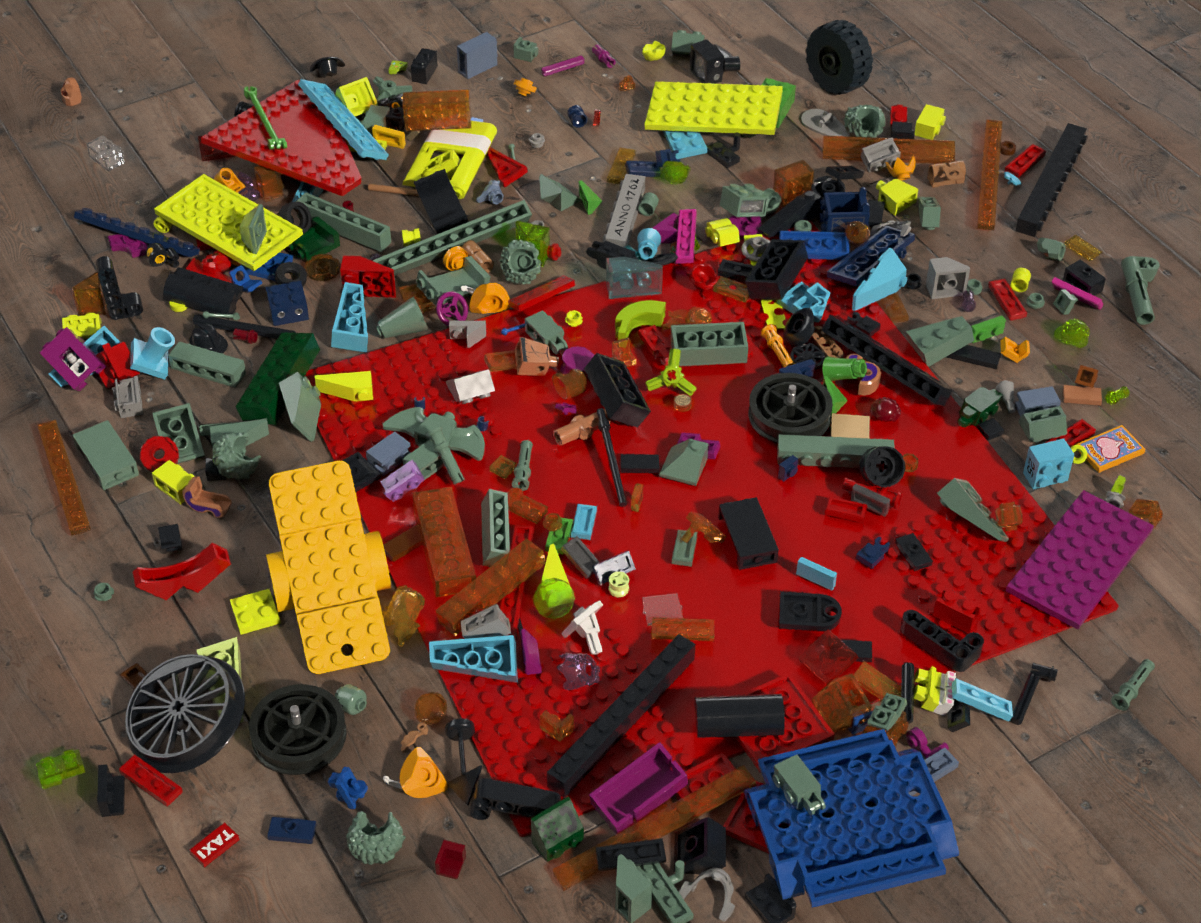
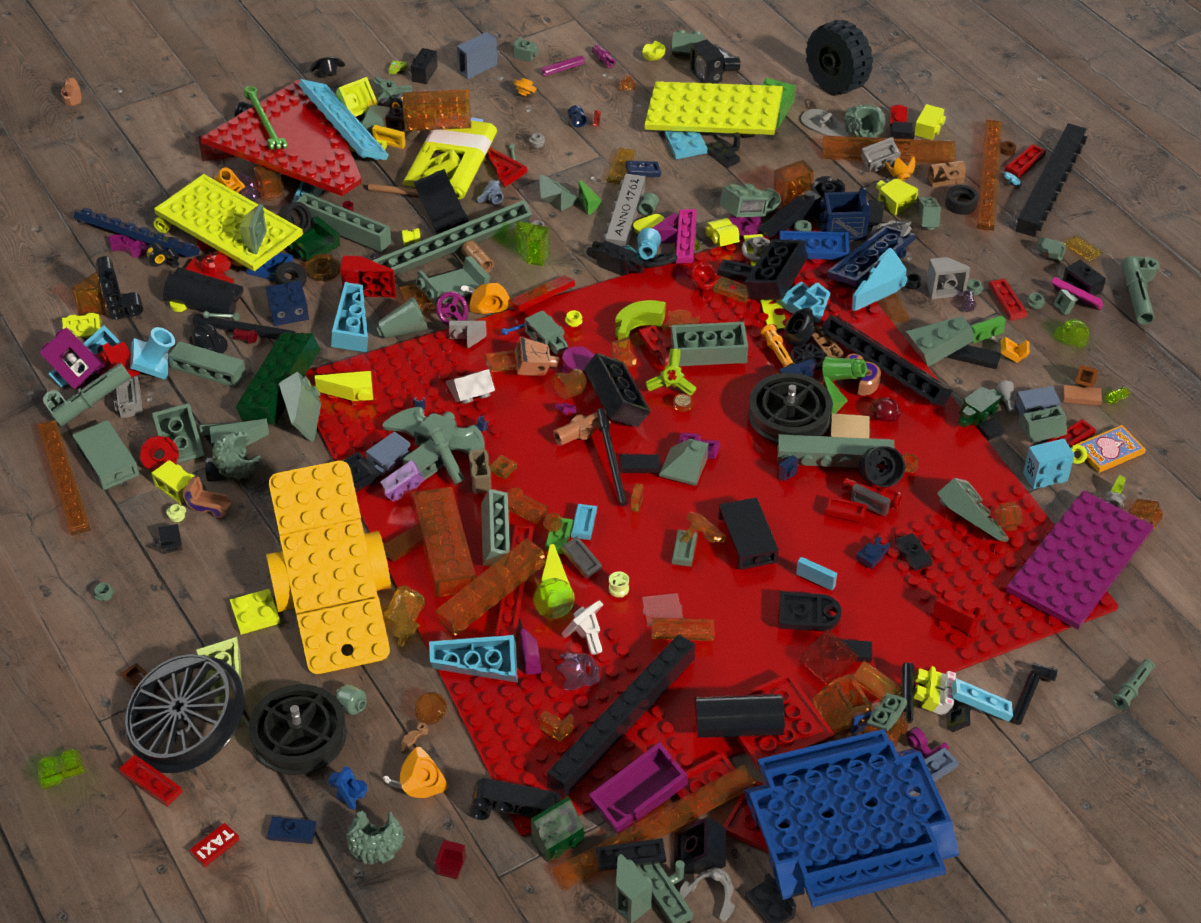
clear brick [86,135,125,172] -> none
black bracket [97,764,125,817] -> none
red arch [132,543,231,600] -> none
blue bracket [229,264,262,293] -> none
light orange plate [443,246,468,271] -> none
black piece [445,718,483,806] -> none
light grey hinge [461,604,511,639] -> none
sand green hair [499,240,541,285] -> none
sand green pin [512,440,533,491] -> none
red plate [547,243,561,261] -> none
plate [592,551,636,585] -> none
clear light blue slope [606,257,663,299] -> none
dark blue plate [655,149,680,168] -> none
clear neon green piece [662,161,691,185] -> none
clear orange hair [685,307,712,325] -> none
sand green brick [773,754,826,815] -> none
black tile [825,166,864,179] -> none
clear orange head [845,221,870,244] -> none
black plate [847,312,881,337] -> none
black beam [900,610,984,672] -> none
neon yellow wheel [1010,268,1031,292] -> none
none -> sand green piece [43,362,132,427]
none -> yellowish green plate [166,504,186,522]
none -> dark tan brick [469,449,492,494]
none -> neon yellow tile [633,214,665,234]
none -> black tyre [945,185,979,215]

